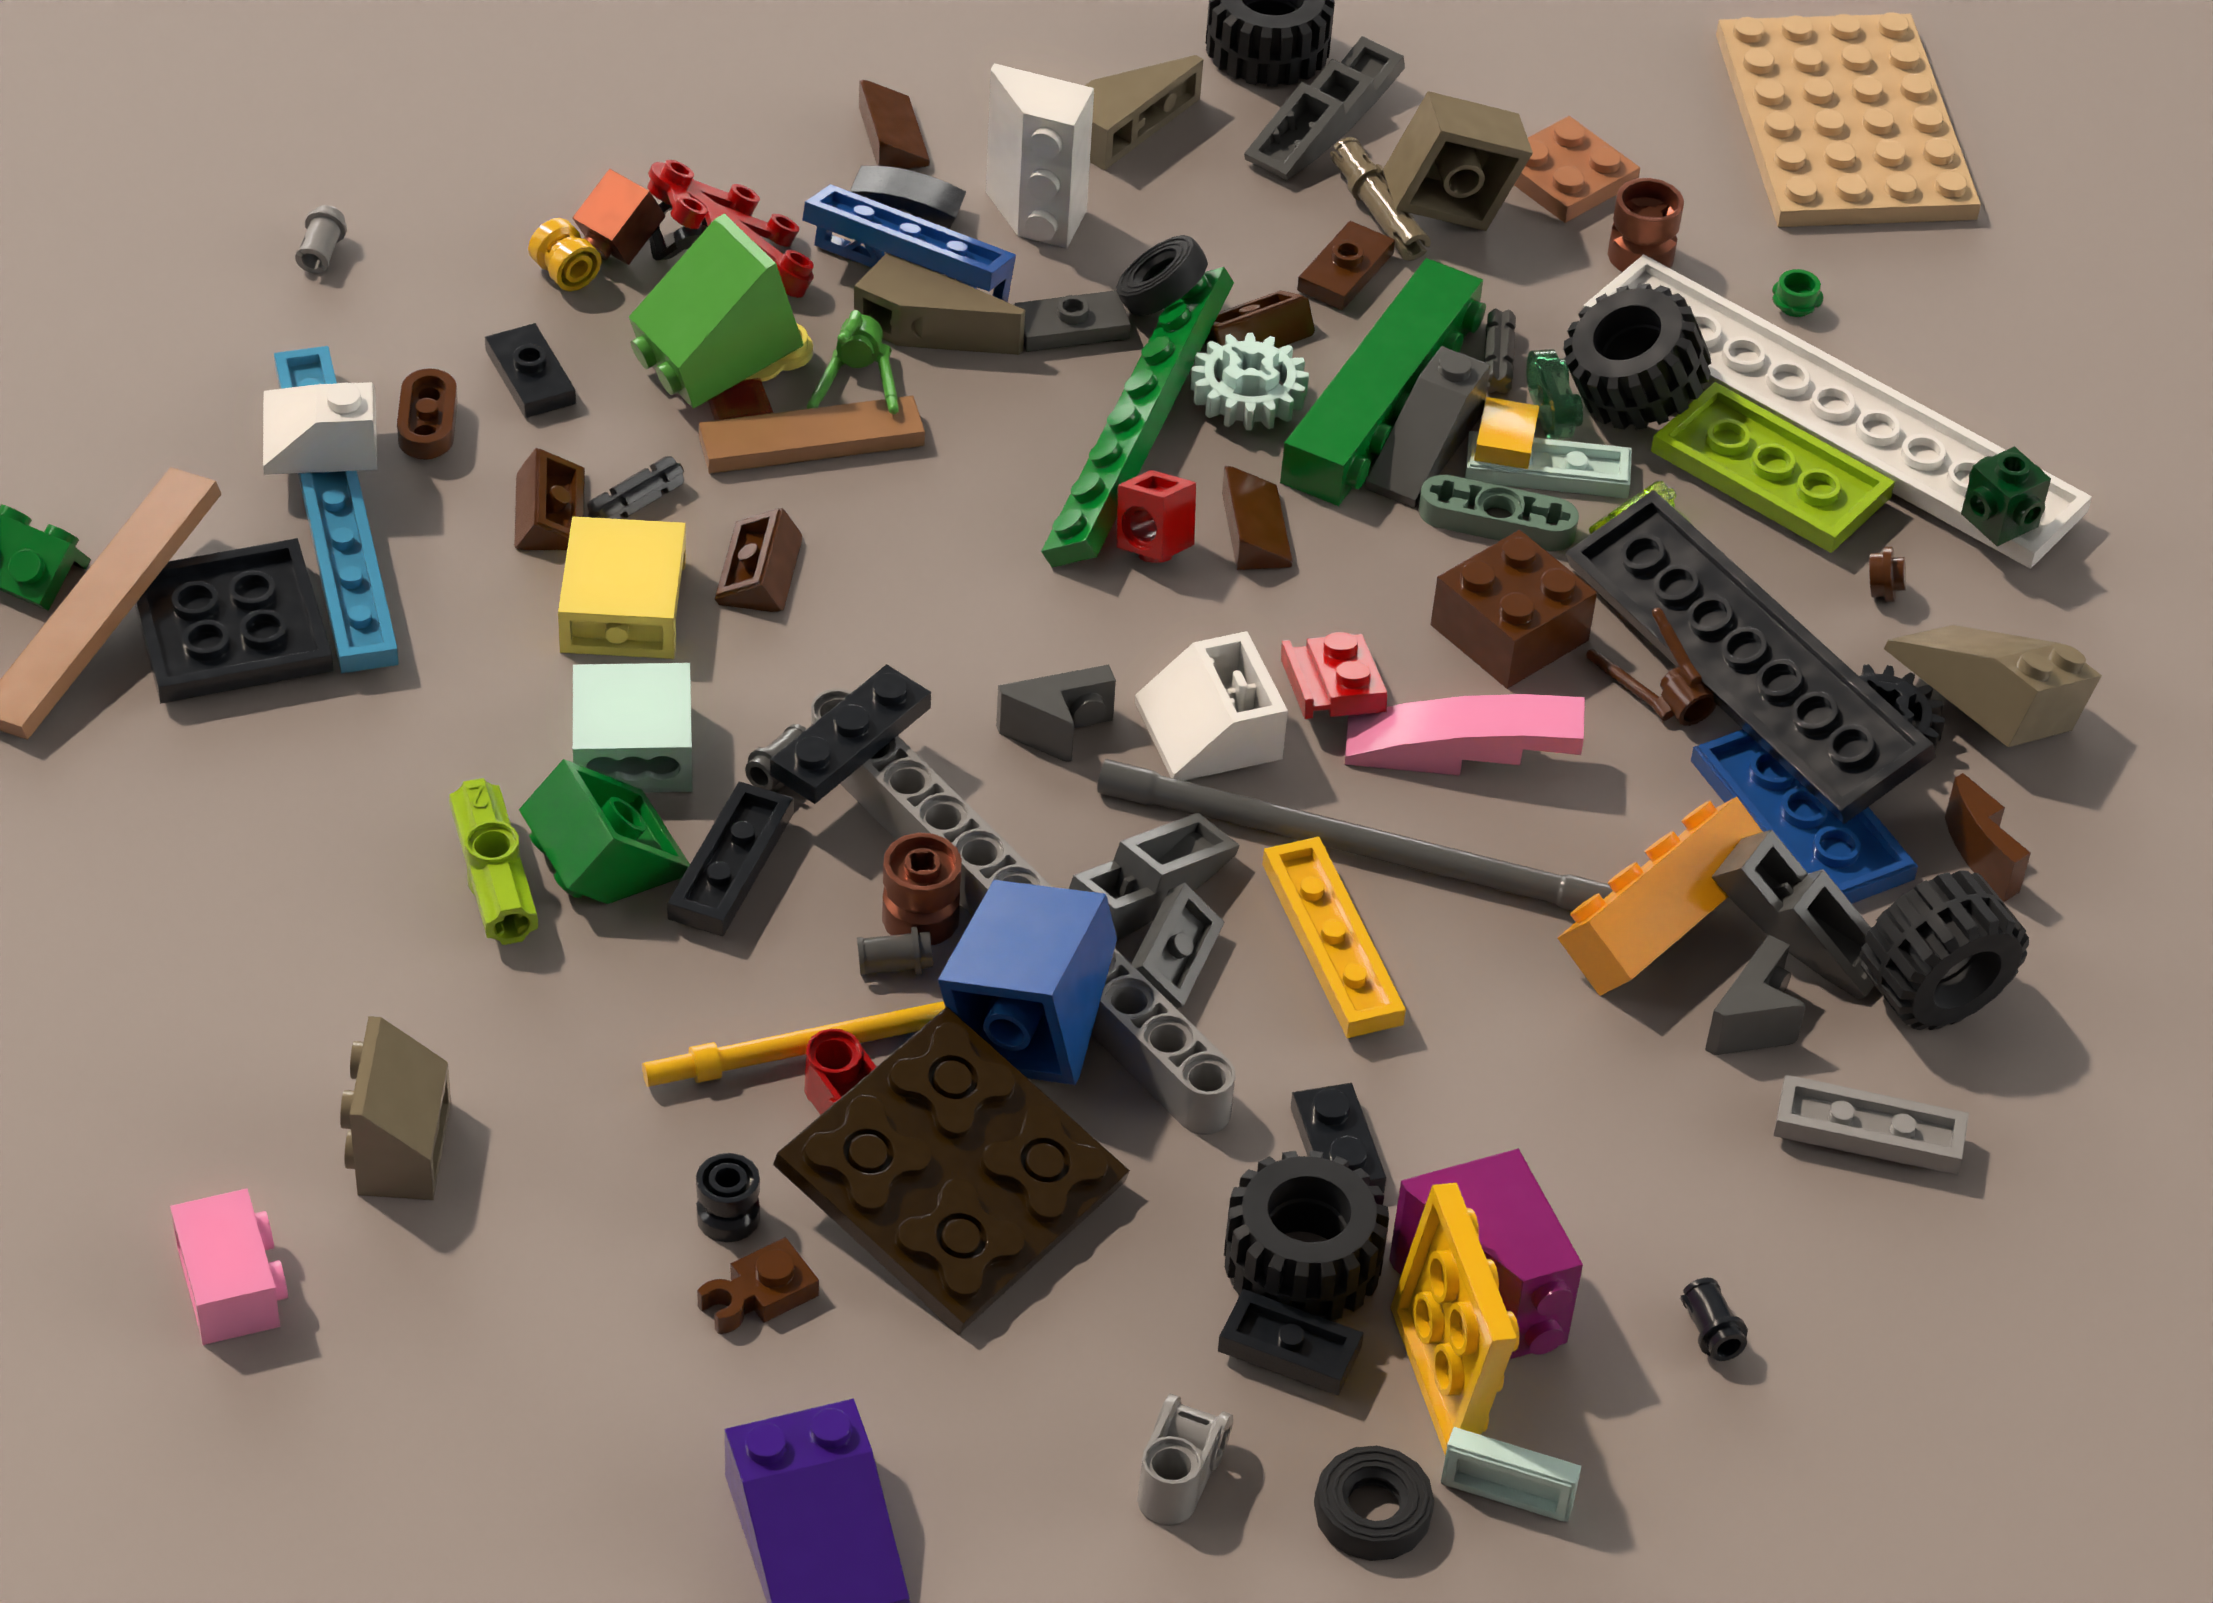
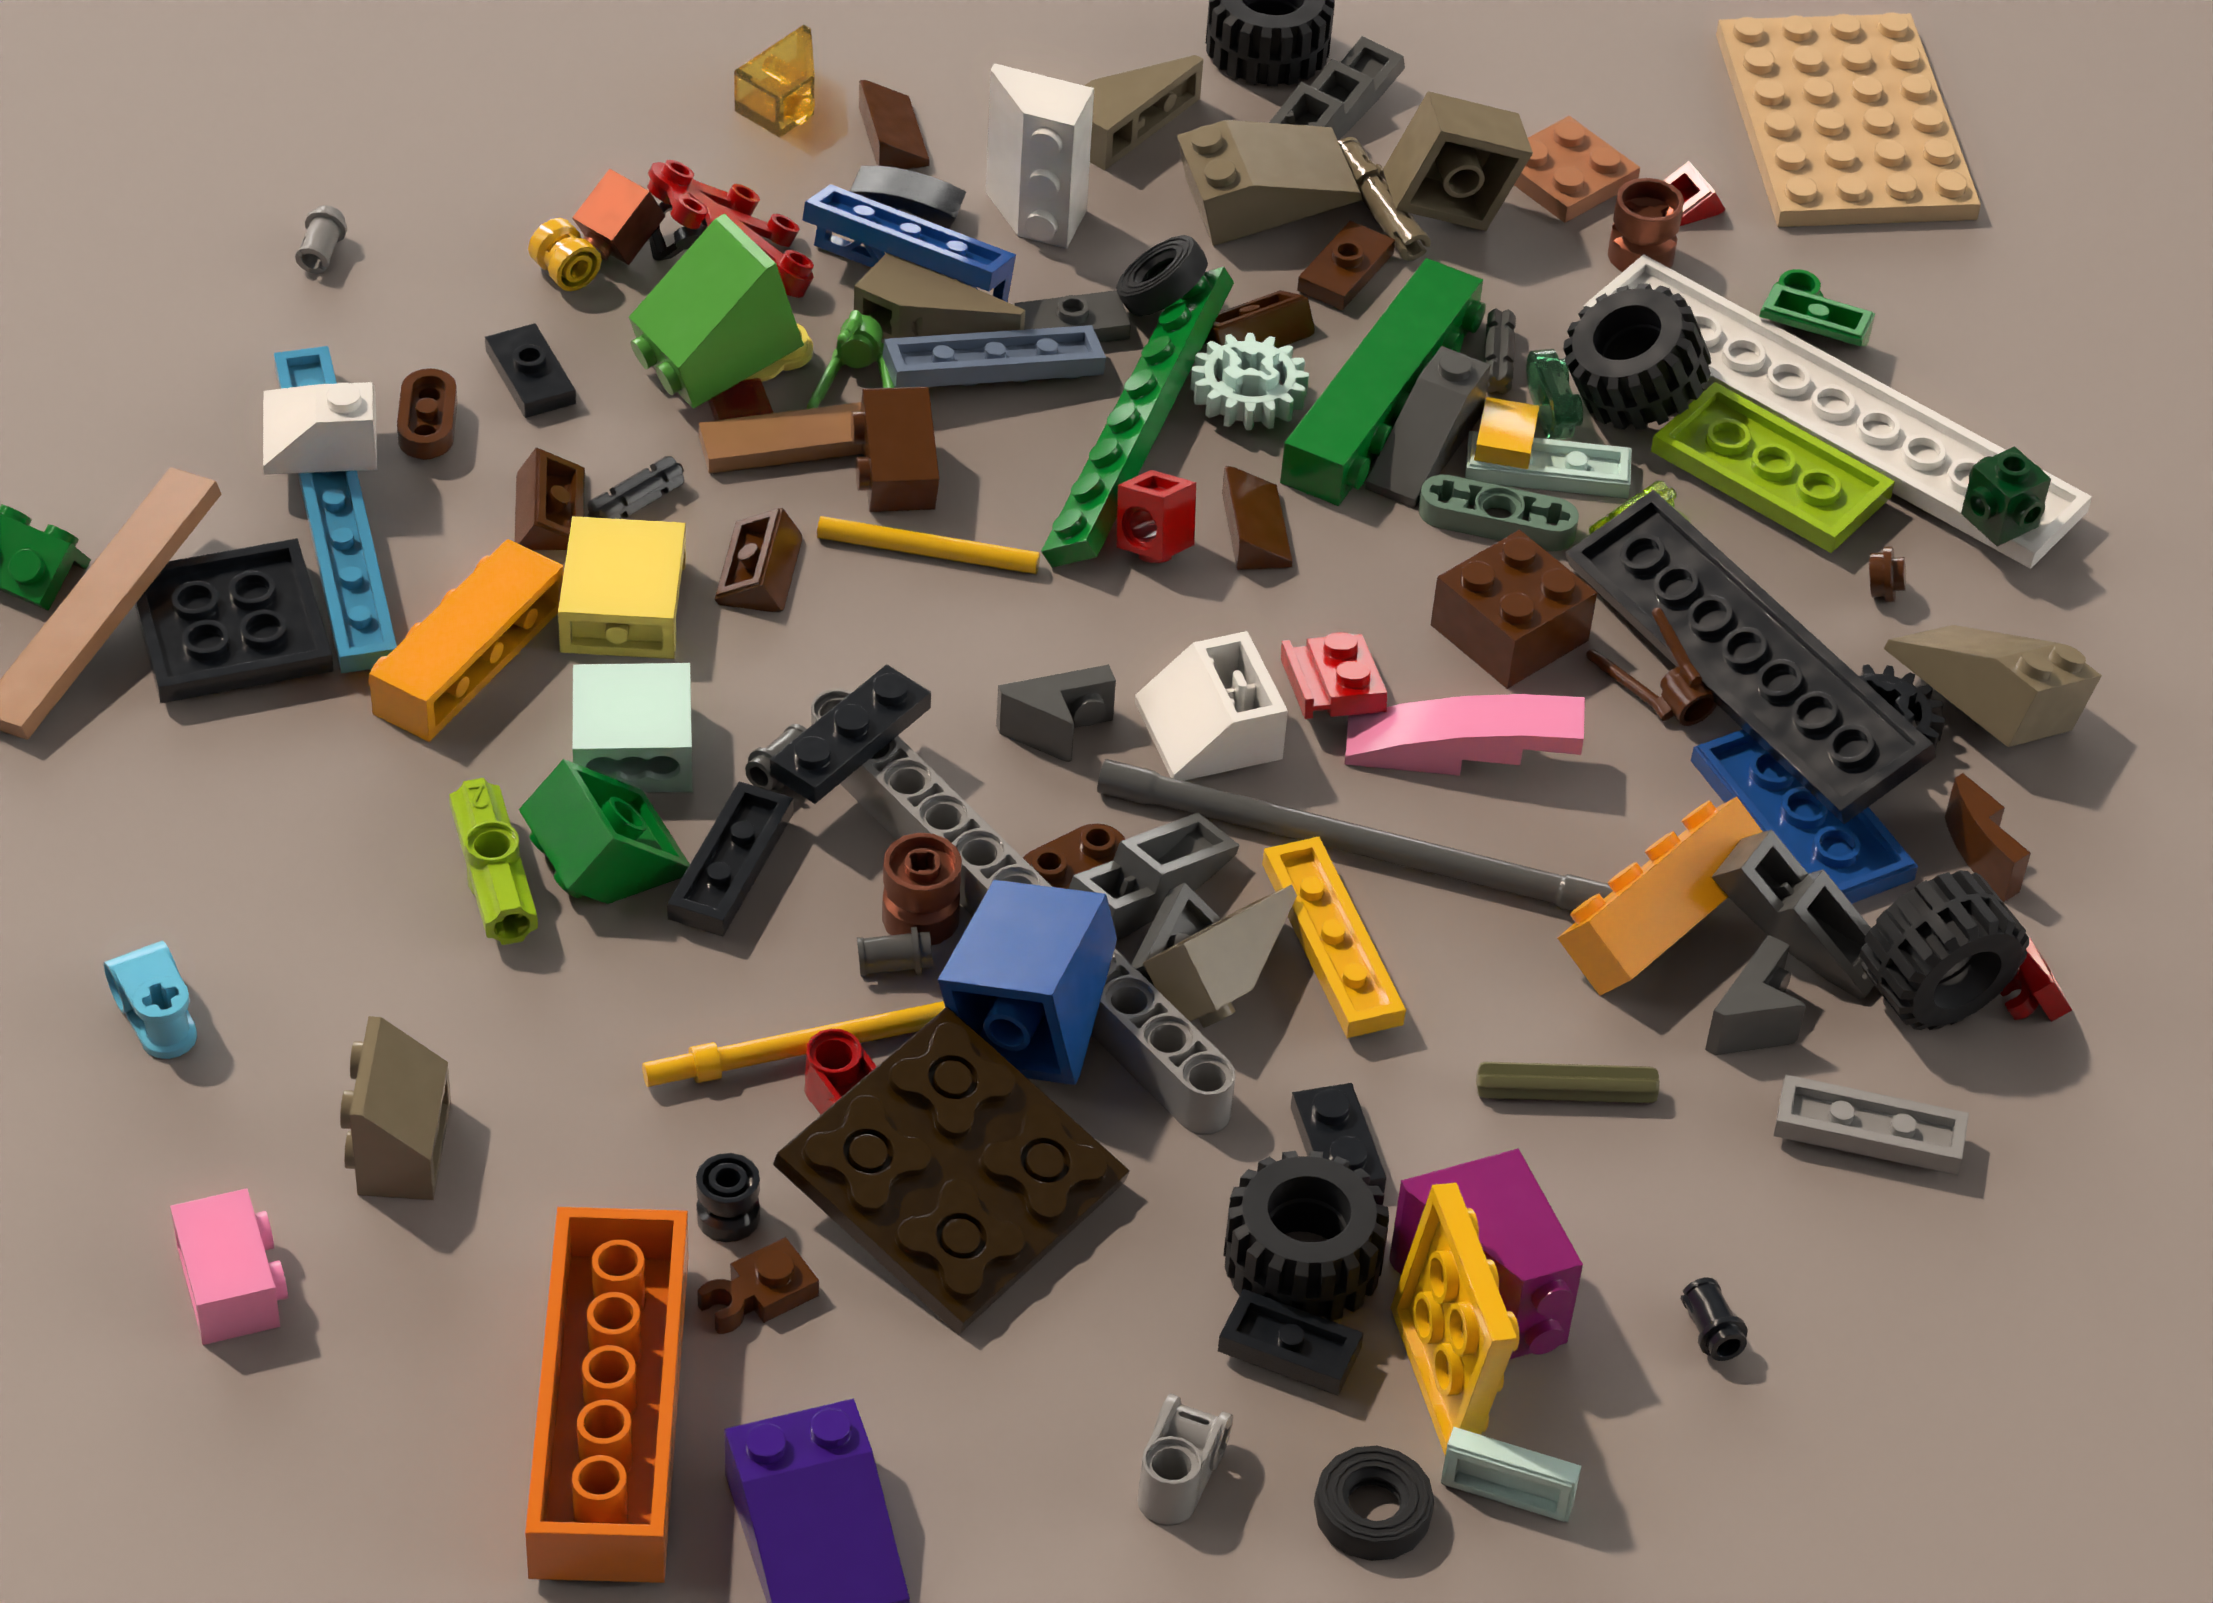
none -> medium azure piece [103,940,197,1059]
none -> light orange brick [368,539,564,742]
none -> orange brick [525,1207,689,1583]
none -> clear yellow slope [734,25,815,138]
none -> yellow bar [817,516,1040,574]
none -> reddish brown brick [851,386,940,512]
none -> sand blue plate [883,325,1106,388]
none -> reddish brown plate [1023,824,1125,889]
none -> dark tan slope [1143,884,1297,1028]
none -> dark tan slope [1177,120,1362,246]
none -> olive axle [1476,1062,1660,1103]
none -> red slope [1664,161,1726,226]
none -> green slope [1759,284,1876,347]
none -> red tile [2000,938,2072,1022]

